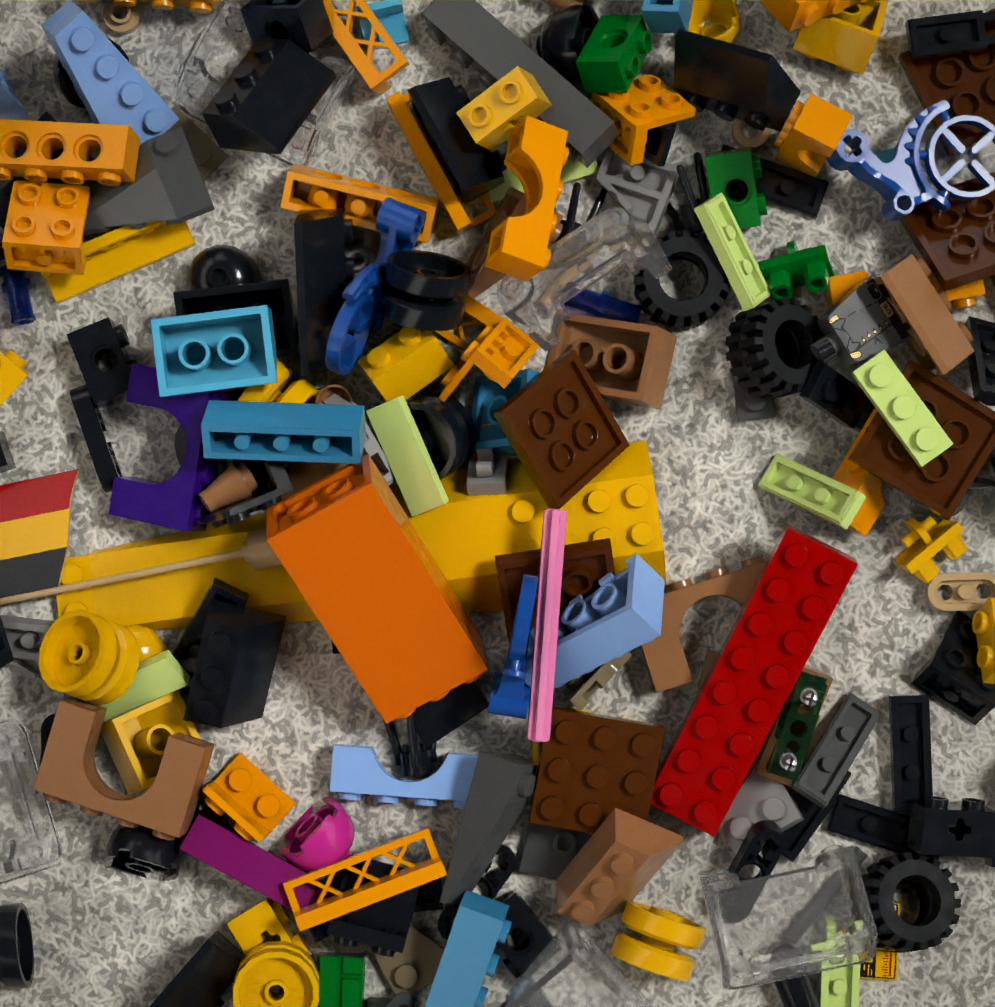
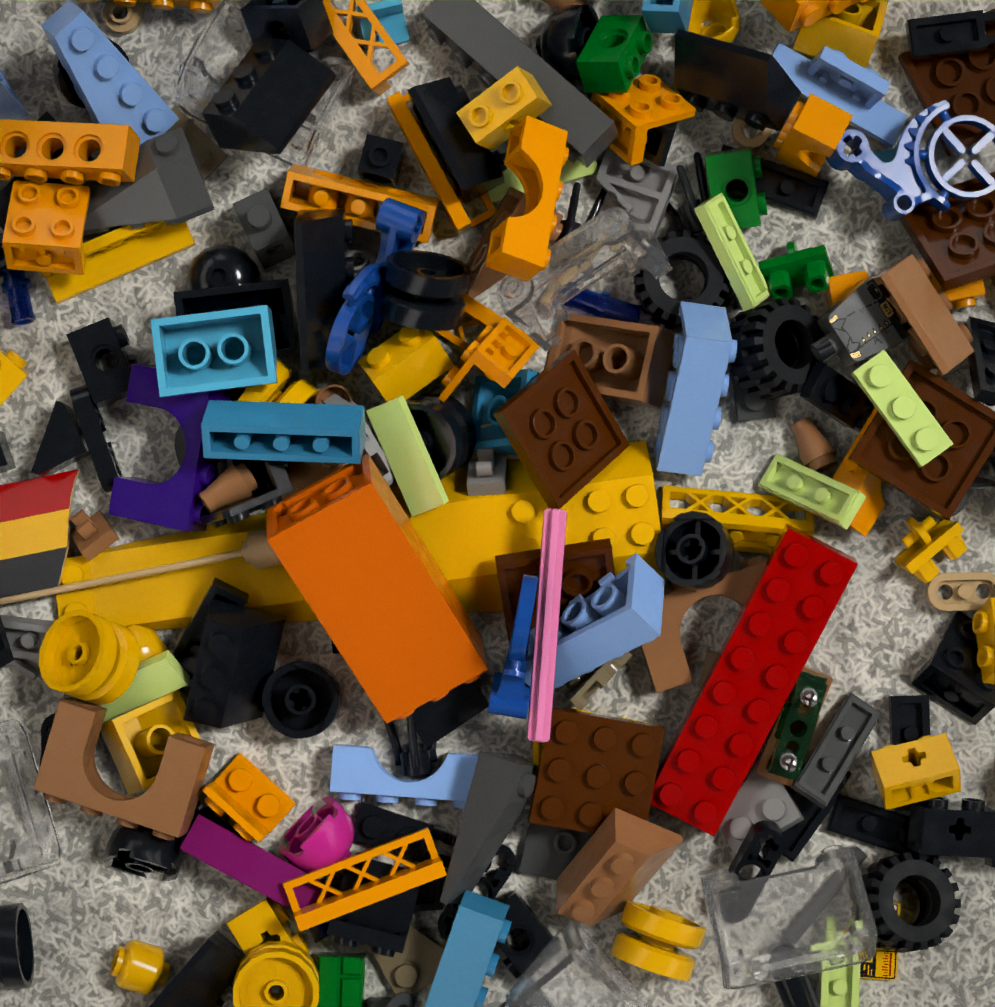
none -> black slope [31,400,90,477]
none -> medium nougat tile [70,509,119,561]
none -> yellow head [110,940,170,995]
none -> dark grey torso [233,188,295,270]
none -> black brick [262,661,342,739]
none -> black hinge [354,802,457,868]
none -> black brick [358,134,405,187]
none -> light blue wedge [654,301,737,477]
none -> black cylinder [655,511,735,590]
none -> yellow fence [660,485,814,554]
none -> light blue bracket [772,42,908,148]
none -> medium nougat cone [790,417,838,473]
none -> yellow brick [871,733,961,810]

